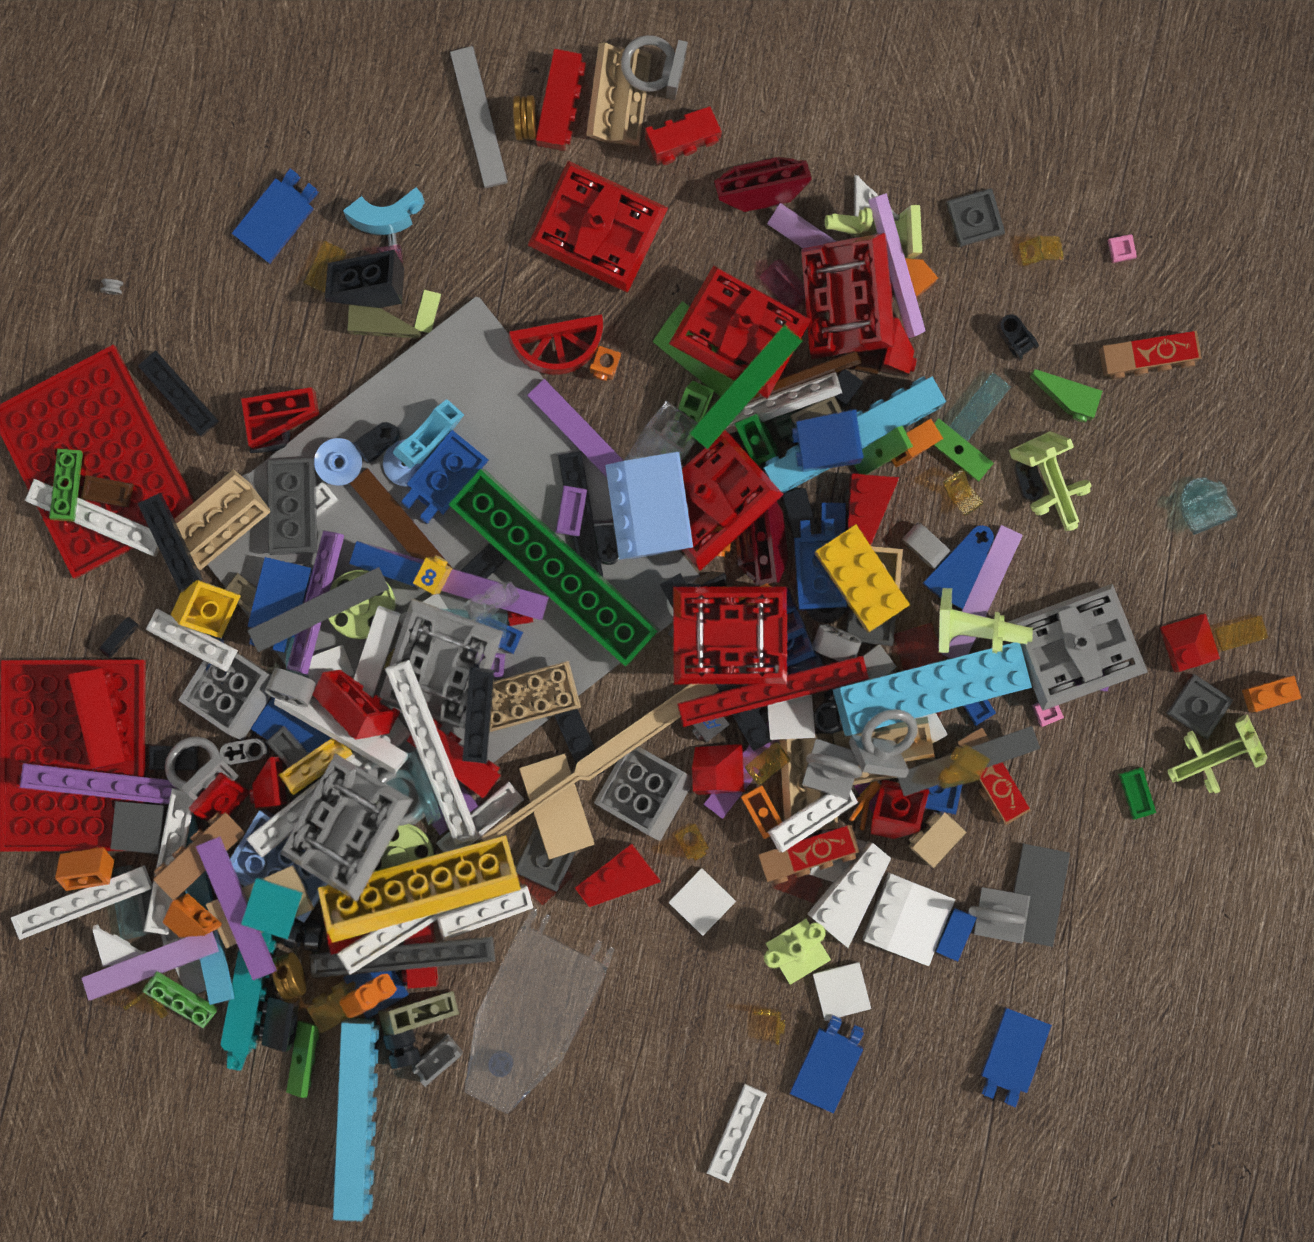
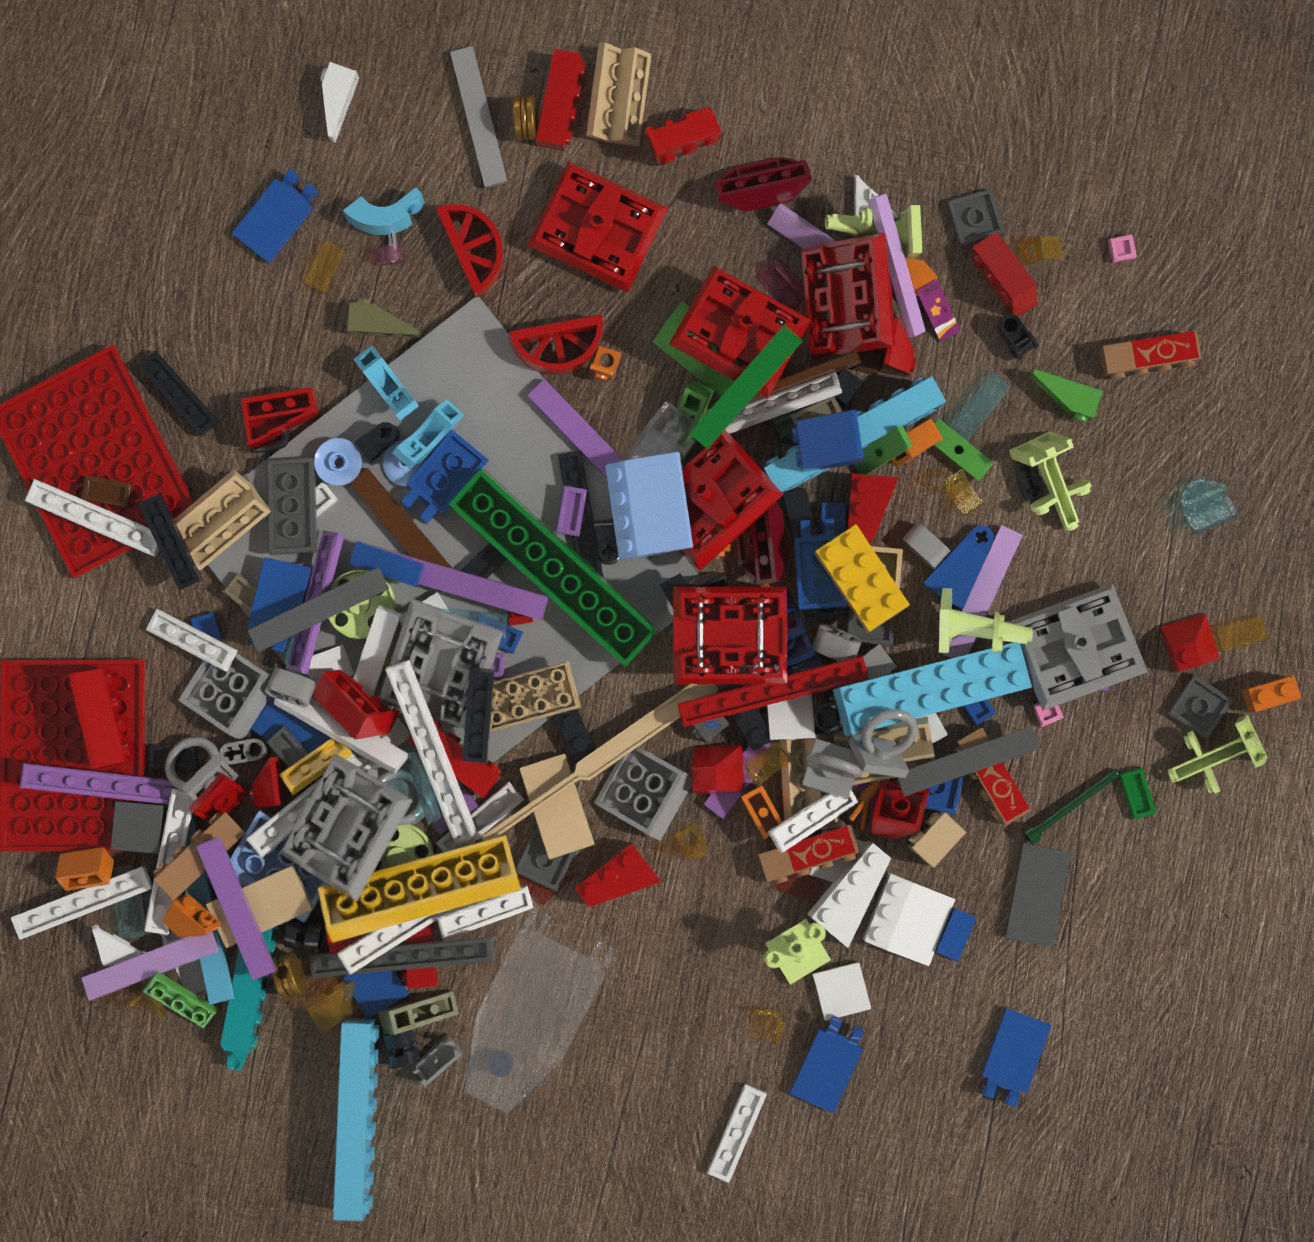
bright green tile [49,449,83,521] -> none
black beam [99,617,139,658] -> none
light grey bush [100,279,123,295] -> none
yellow slope [171,580,240,638] -> none
teal tile [241,877,303,939] -> none
black slope [259,995,301,1052] -> none
bright green tile [286,1021,319,1098] -> none
black slope [325,250,404,308] -> none
orange brick [339,974,397,1018] -> none
yellow brick [413,555,453,595] -> none
yellowish green sticker [414,290,441,333] -> none
clear brick [464,581,520,621] -> none
light grey tile [621,35,688,100] -> none
white tile [668,868,736,936] -> none
green slope [734,413,778,465] -> none
clear red piece [894,622,943,671] -> none
clear yellow slope [938,744,991,789] -> none
light grey tile [969,887,1031,943] -> none
none -> white slope [320,62,359,143]
none -> medium azure arch [353,345,419,420]
none -> red window [436,204,504,297]
none -> magenta sticker [917,279,960,342]
none -> red wedge [972,232,1038,317]
none -> dark green piece [1021,769,1120,845]

